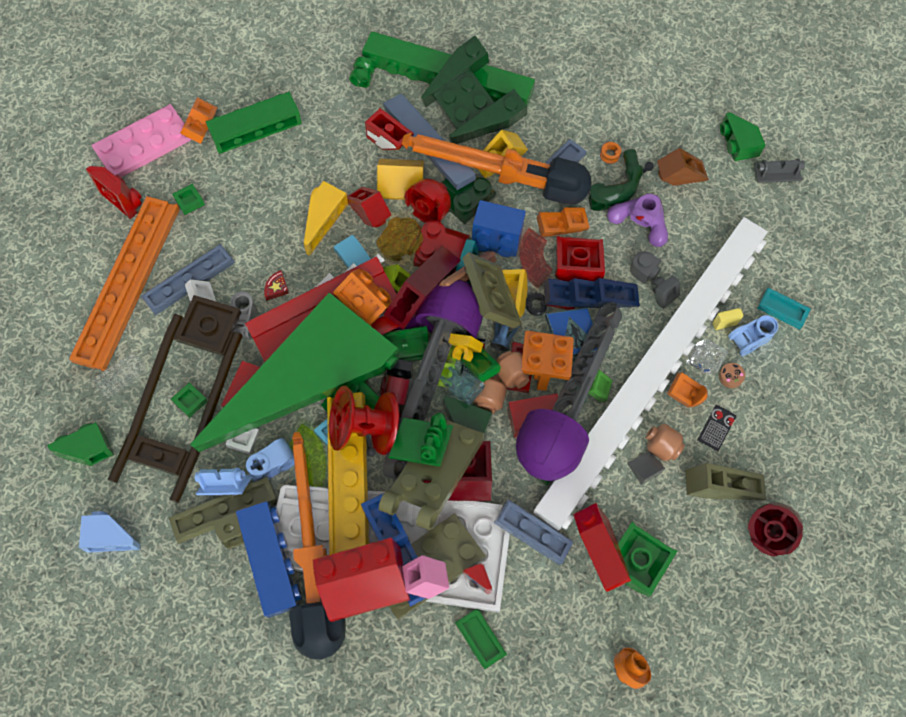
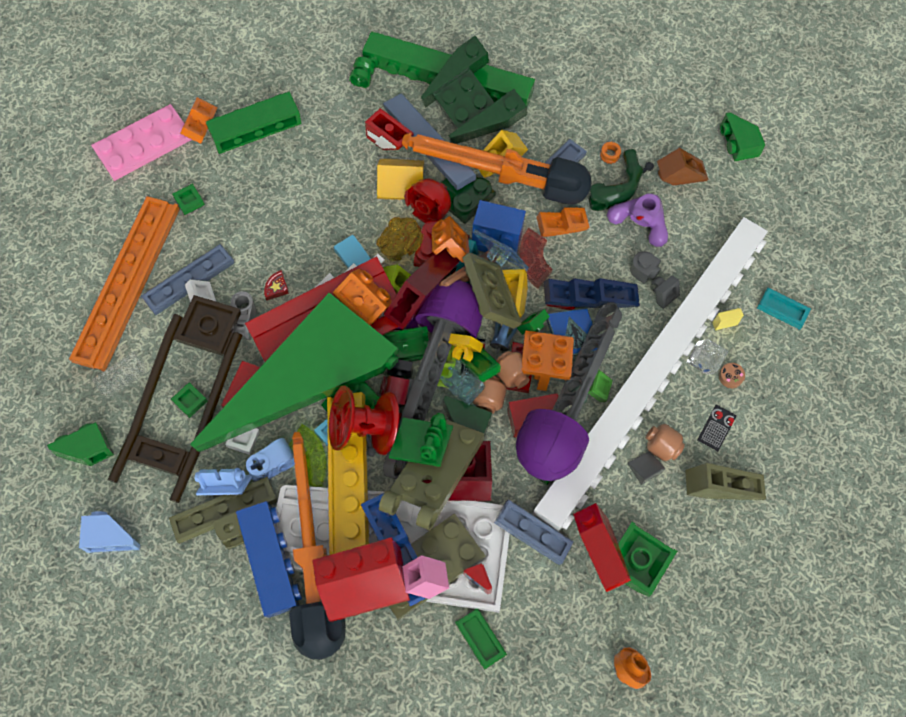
red slope [86,166,142,219] -> none
yellow slope [304,181,348,256] -> none
red slope [347,186,392,228] -> none
black bush [526,292,547,316] -> none
red slope [555,236,605,282] -> none
orange plate [667,372,708,408] -> none
light blue piece [728,315,778,356] -> none
dark red cylinder [748,502,804,557] -> none
dark grey hinge [754,158,805,183] -> none
none -> orange bracket [432,216,469,263]
none -> clear light blue piece [473,230,529,271]
none -> green plate [516,309,550,335]

